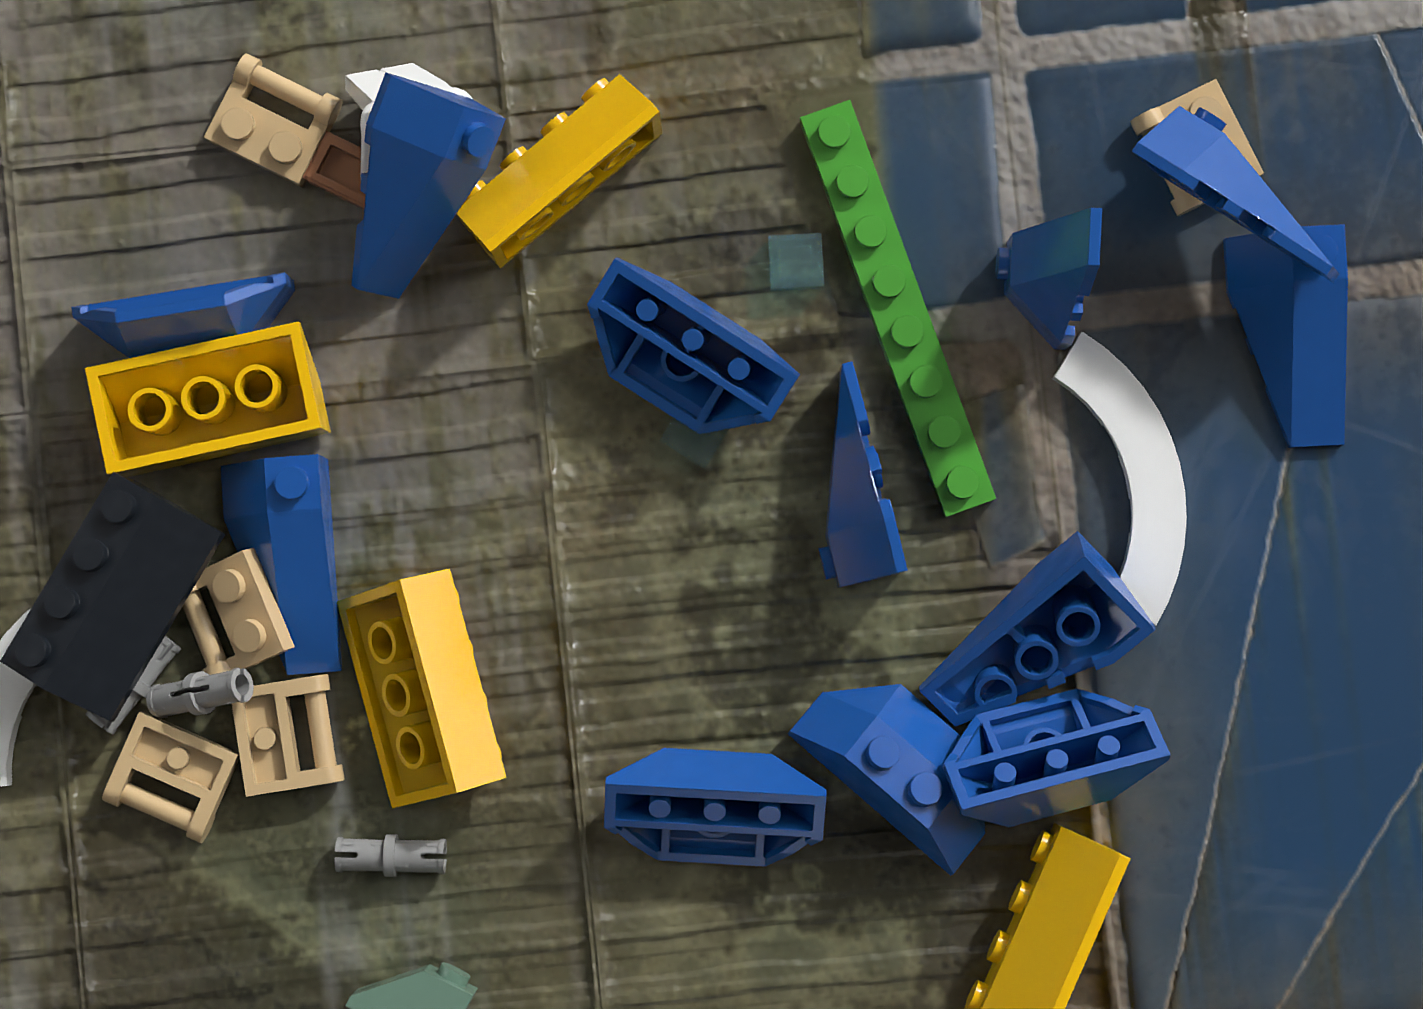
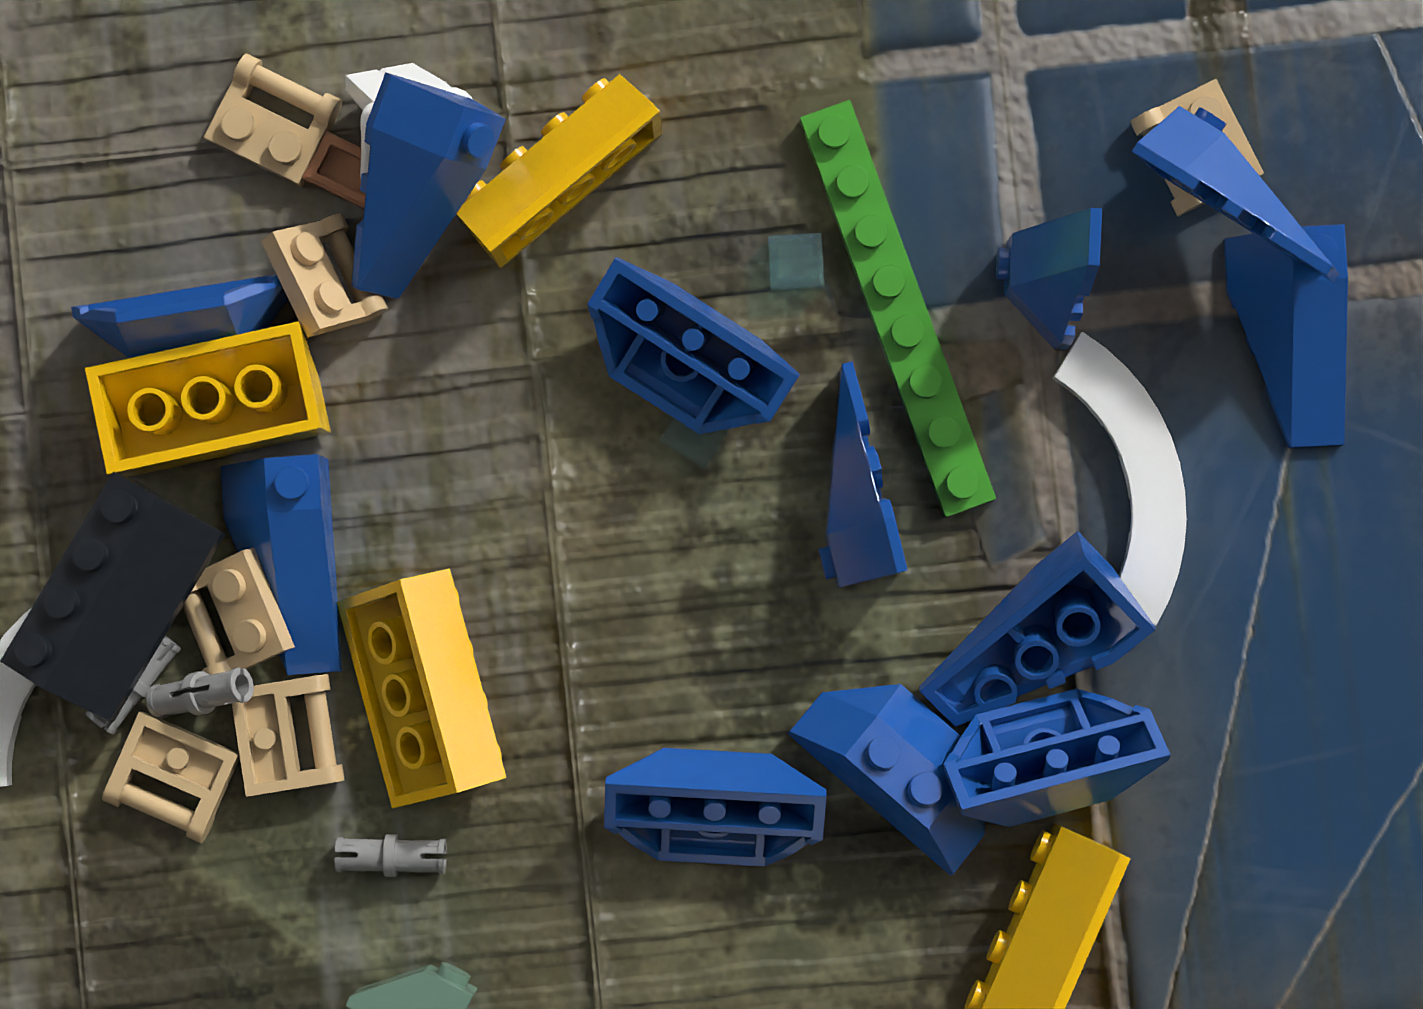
none -> tan plate [261,213,388,338]

